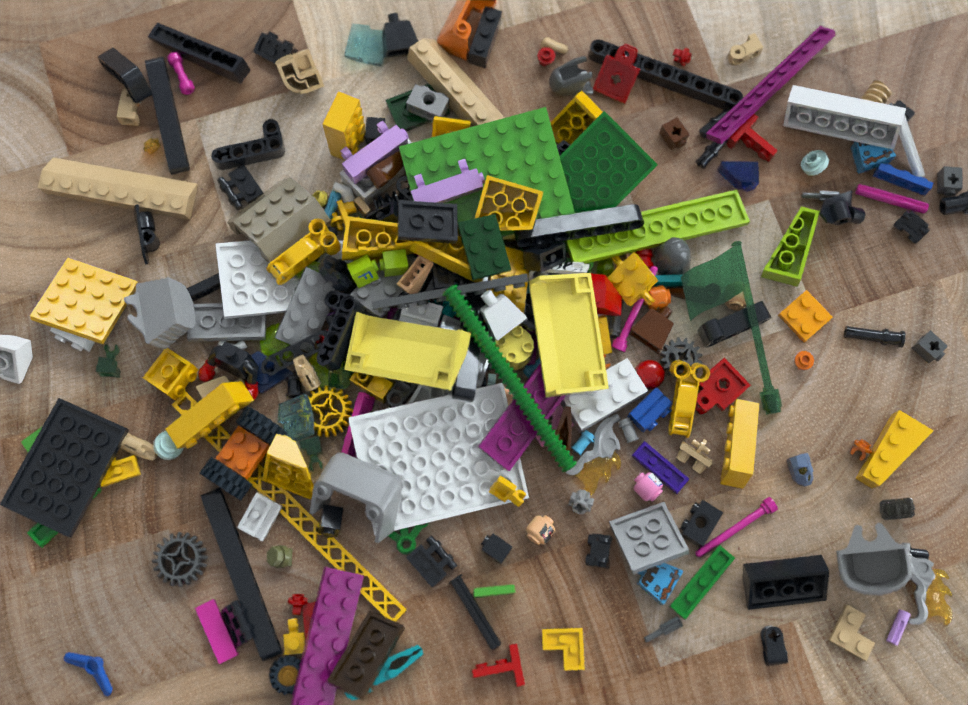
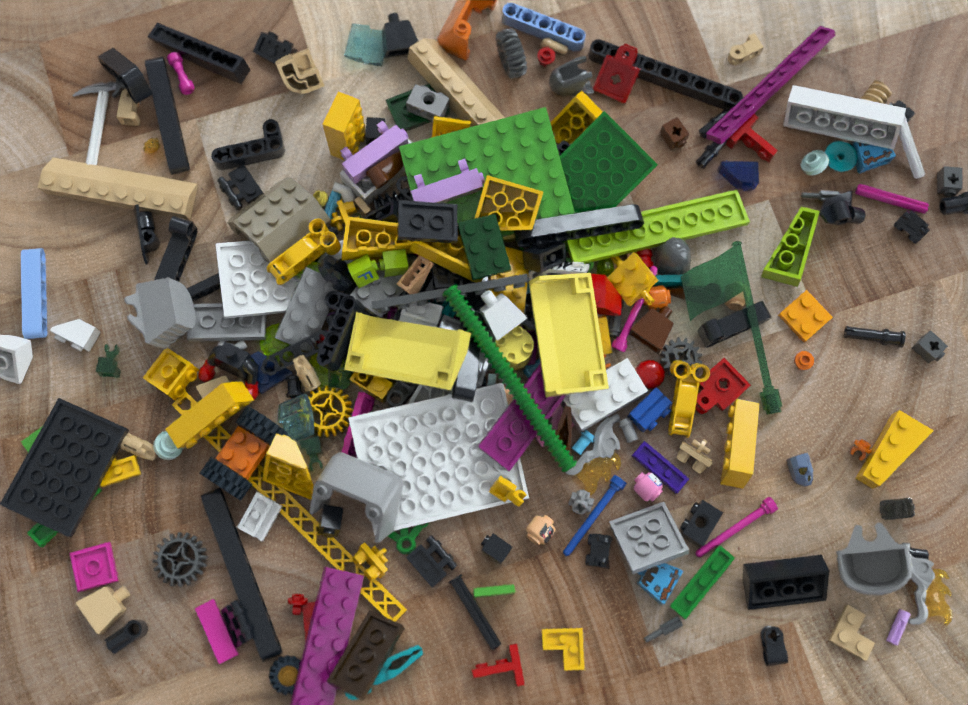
yellow plate [30,258,138,344] -> none
blue piece [64,652,113,696] -> none
olive piece [267,545,292,568] -> none
yellow plate [283,618,305,655] -> none
black brick [469,6,502,68] -> none
red plate [672,48,692,66] -> none
blue plate [873,163,933,196] -> none
none -> light blue beam [21,248,47,339]
none -> dark pink tile [69,542,119,592]
none -> piece [73,79,126,98]
none -> tan torso [76,586,130,634]
none -> white axle [86,91,109,165]
none -> black piece [104,620,148,654]
none -> black beam [154,216,198,282]
none -> yellow hips [352,542,388,581]
none -> dark grey gear [496,28,527,79]
none -> light blue beam [502,3,586,51]
none -> blue piece [563,475,627,556]
none -> teal piece [825,141,857,172]

